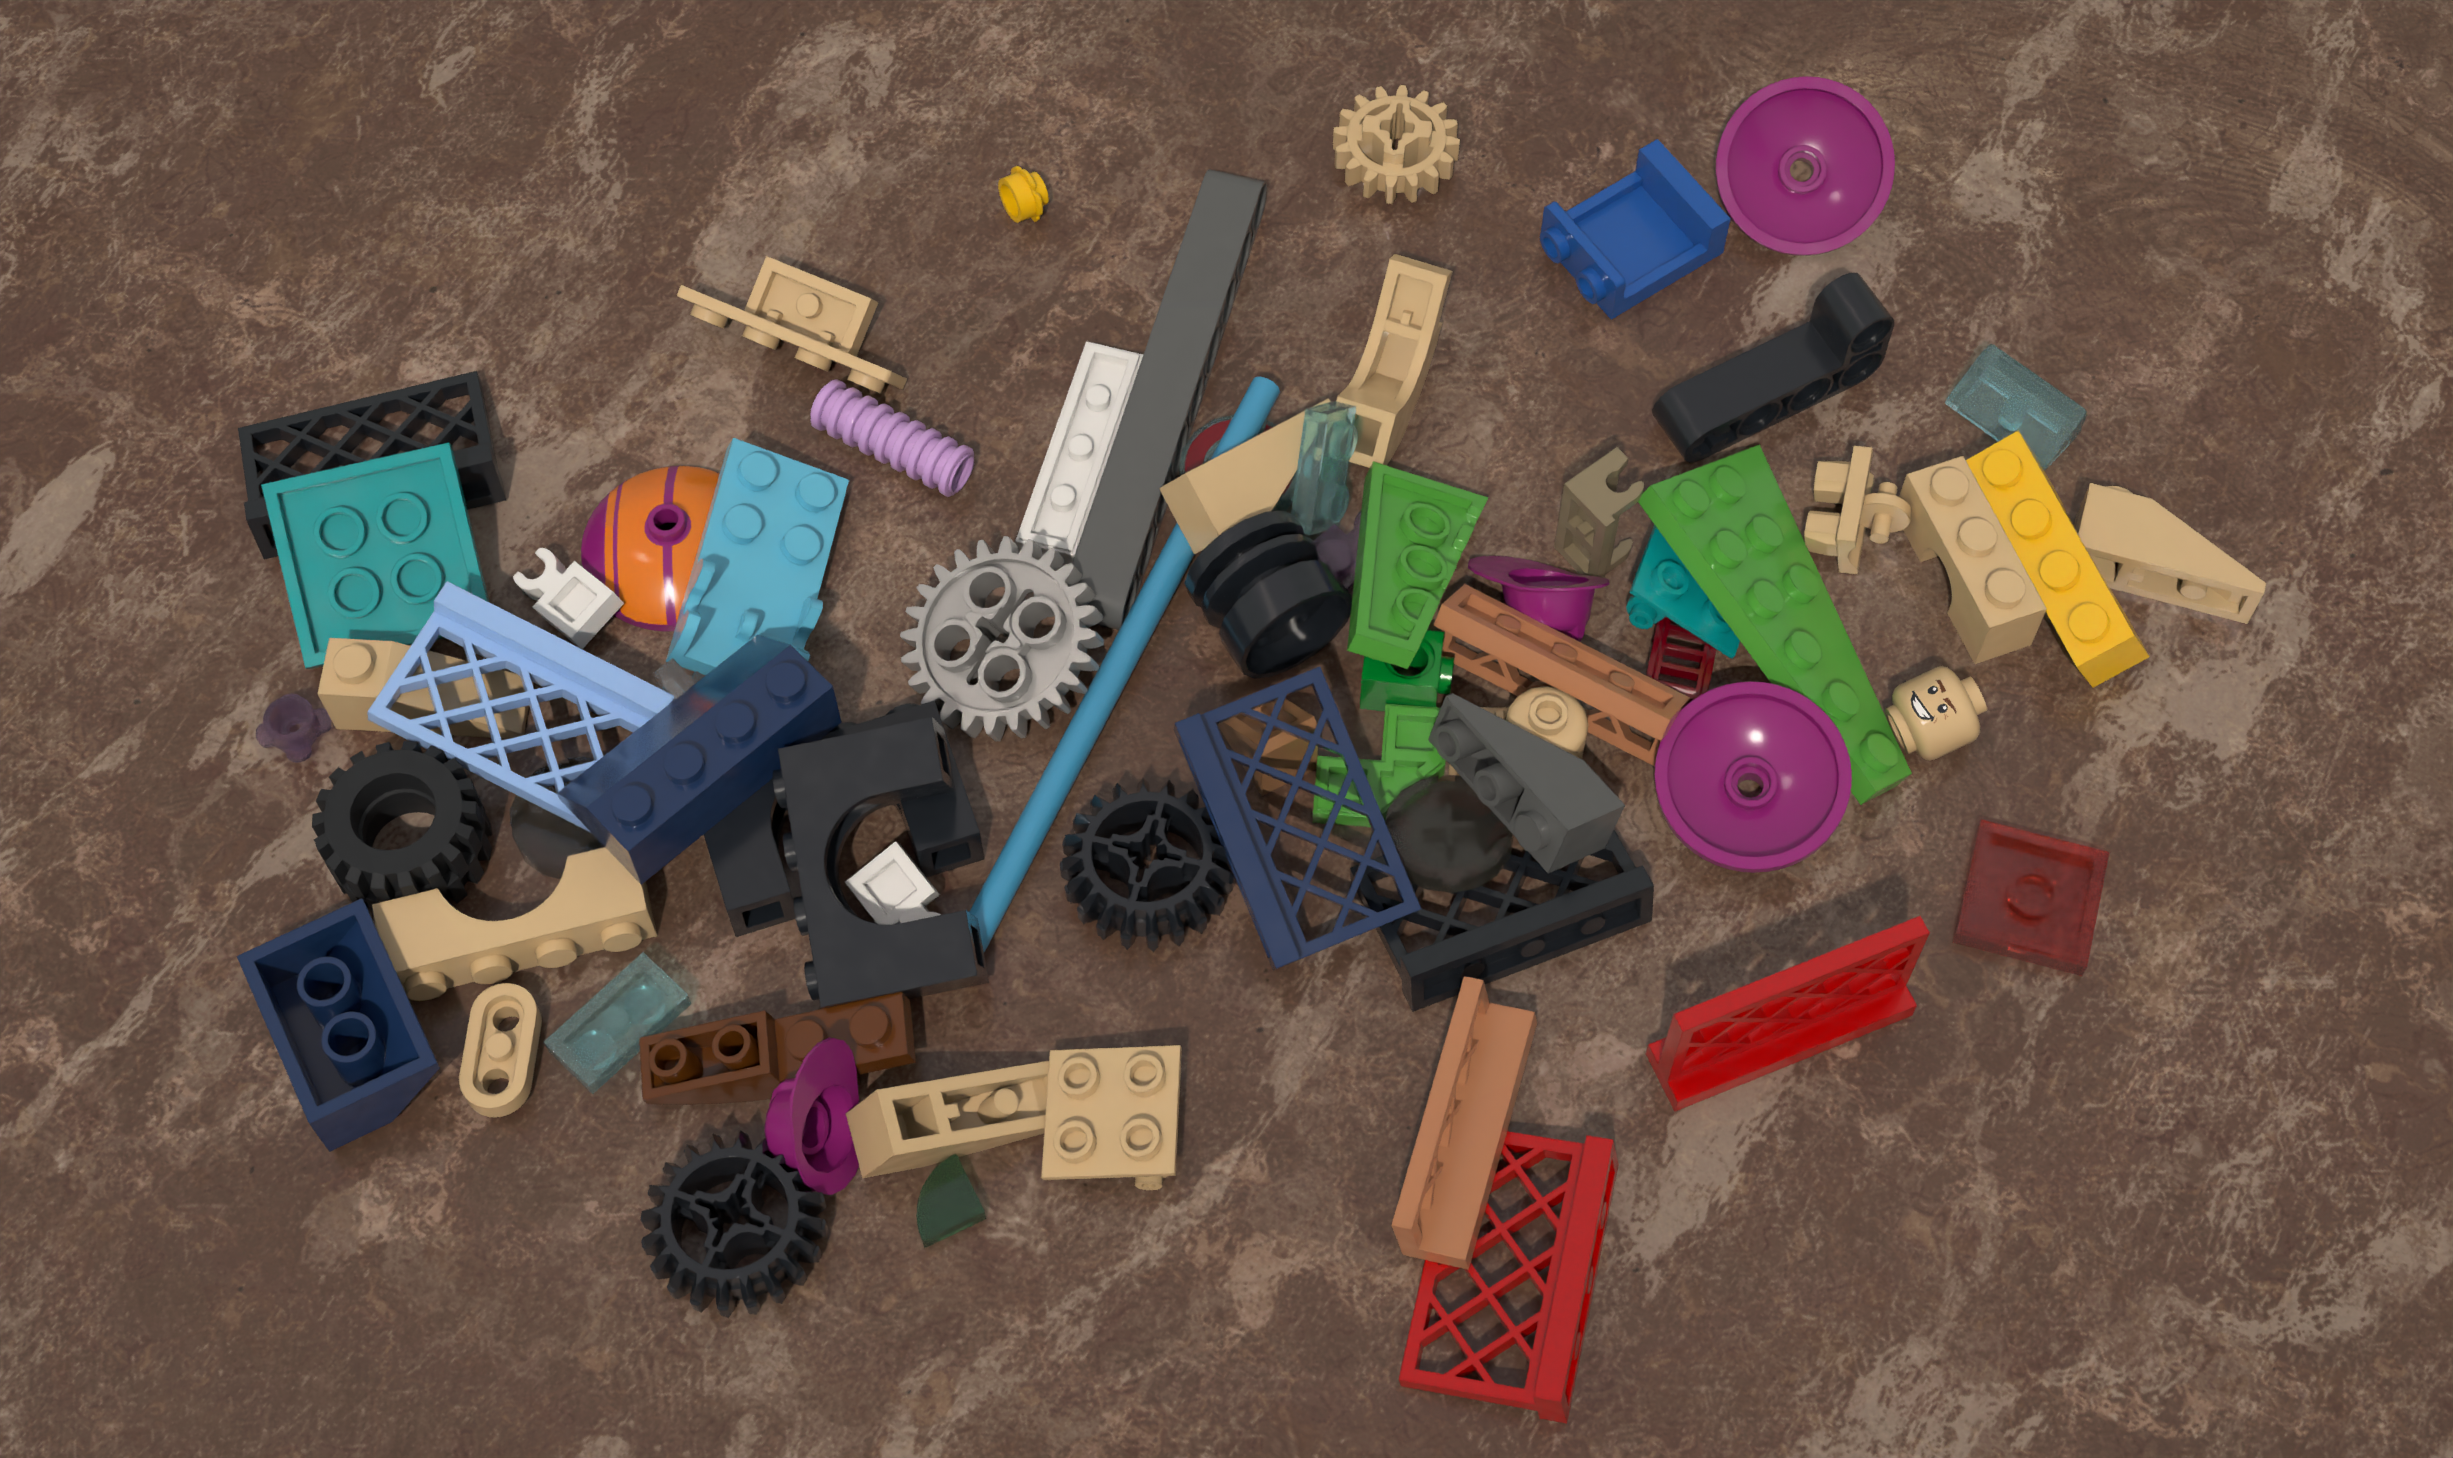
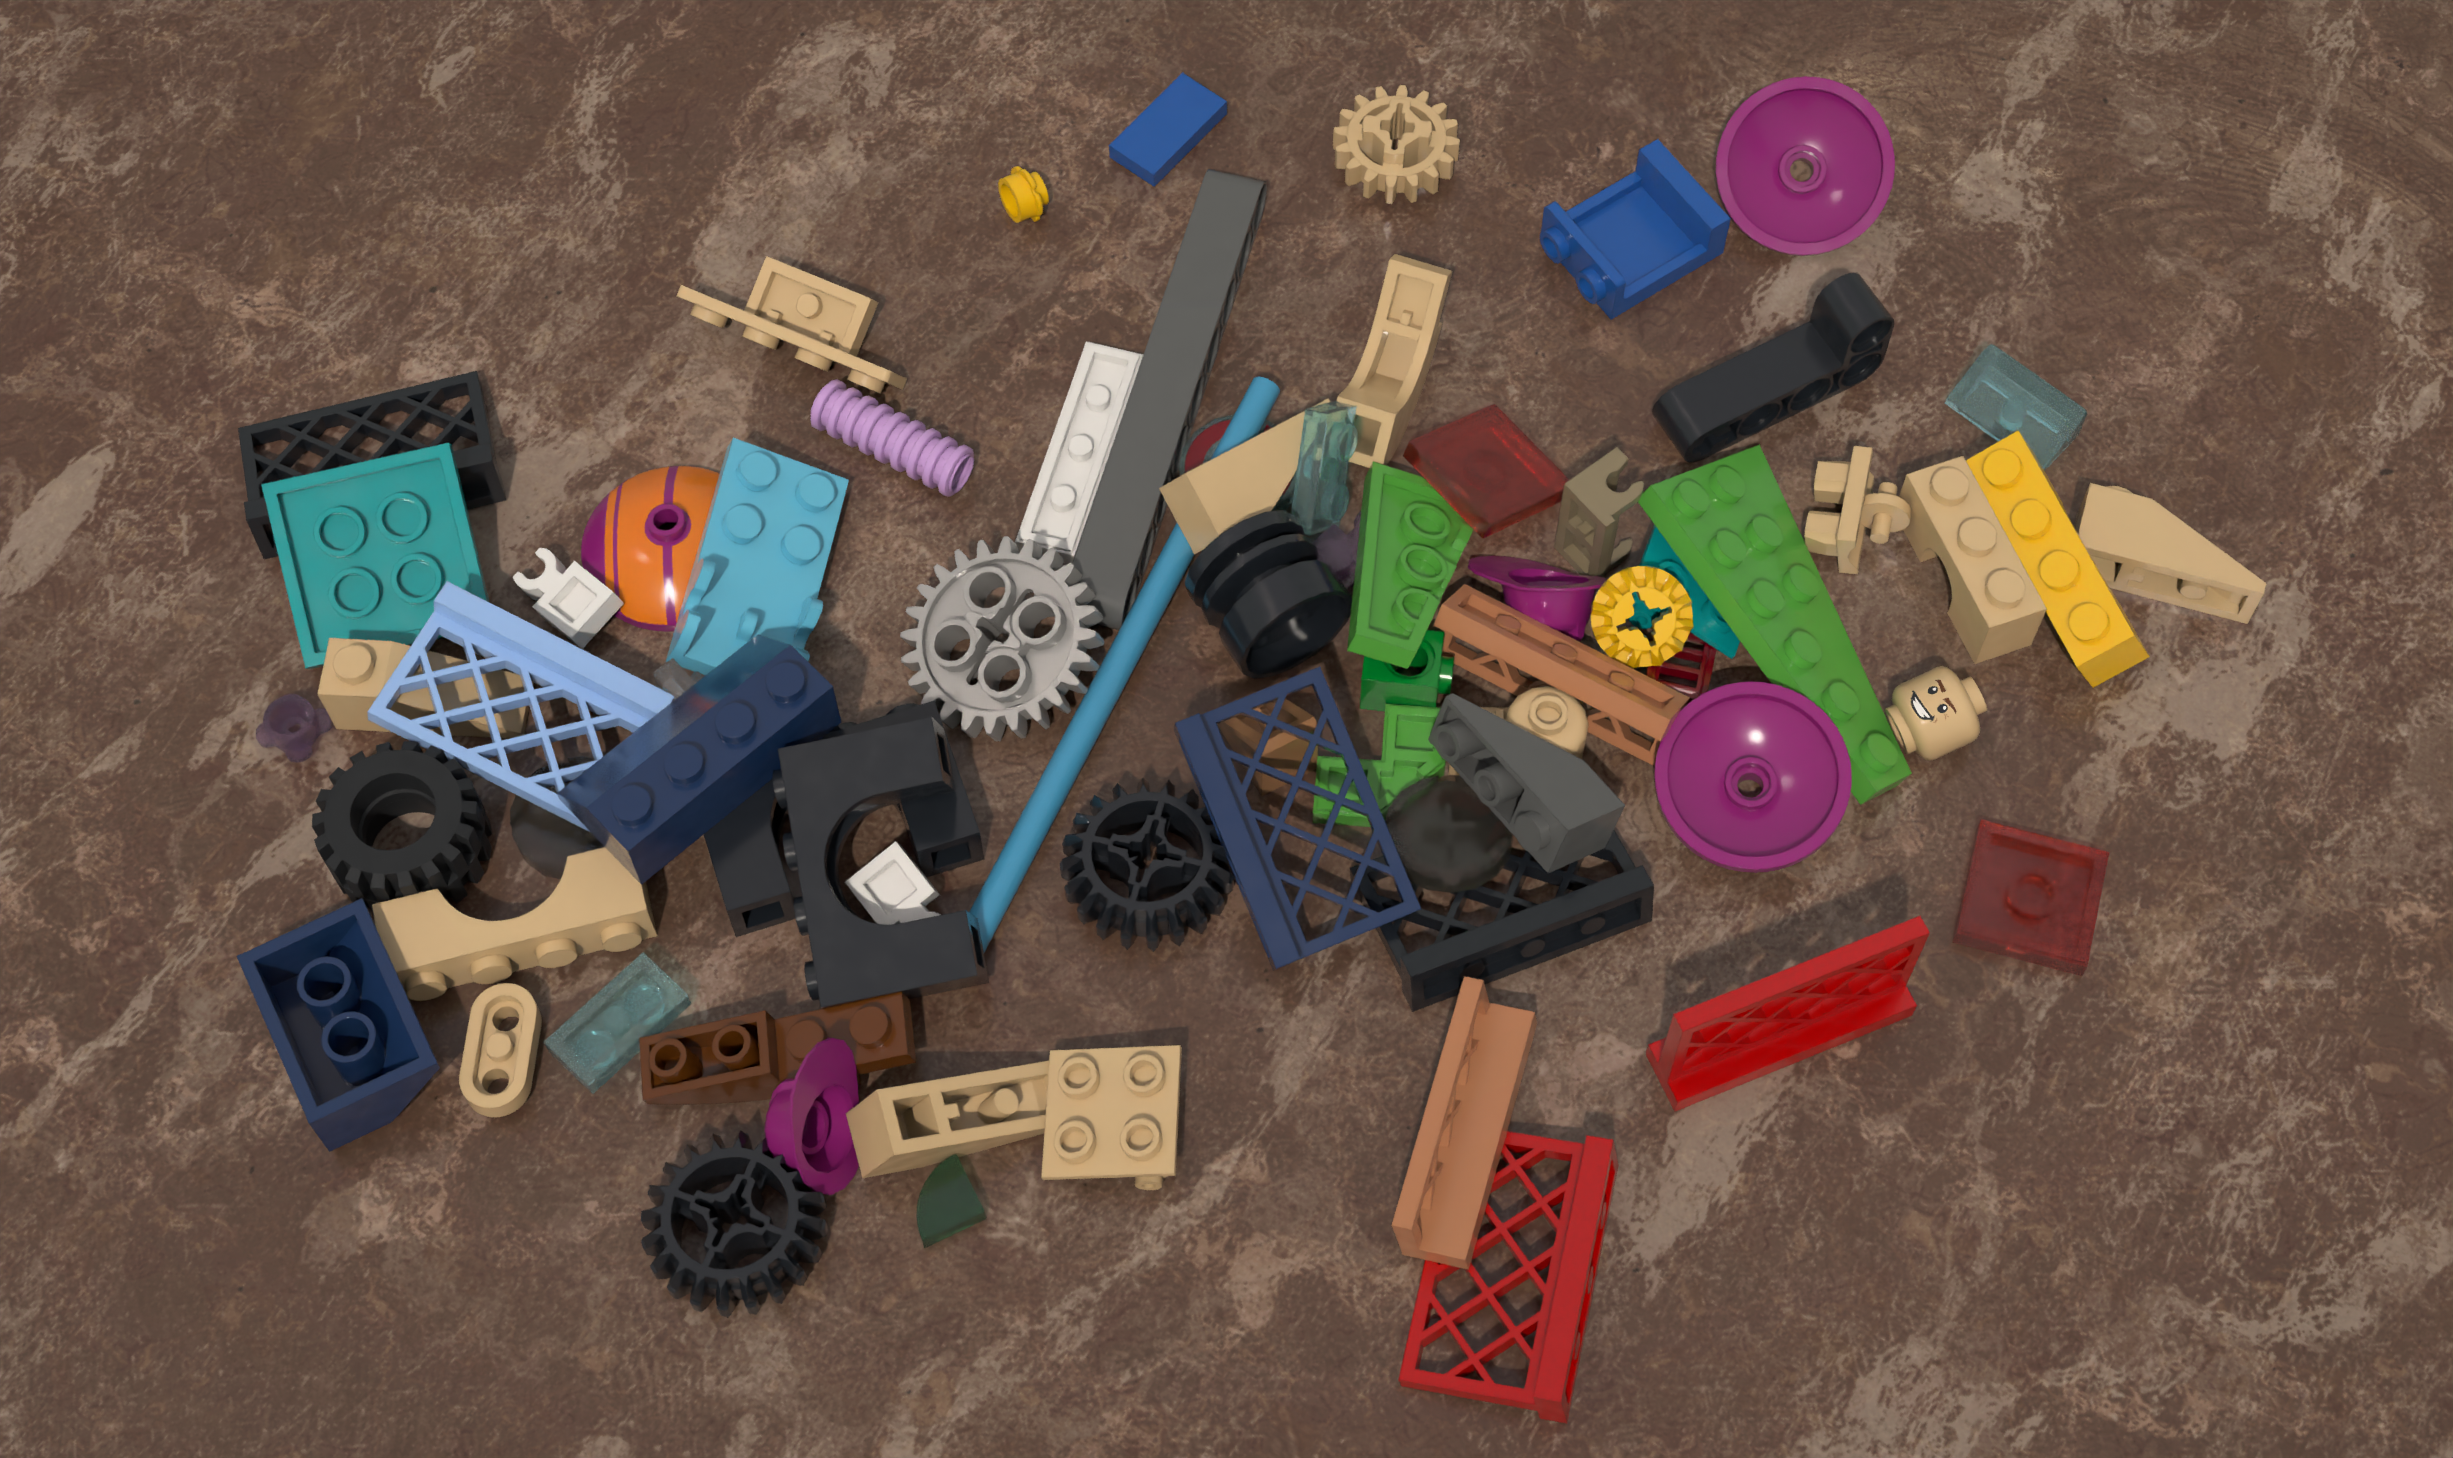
none -> blue tile [1109,73,1227,187]
none -> clear red tile [1403,404,1569,539]
none -> yellow gear [1591,566,1694,668]

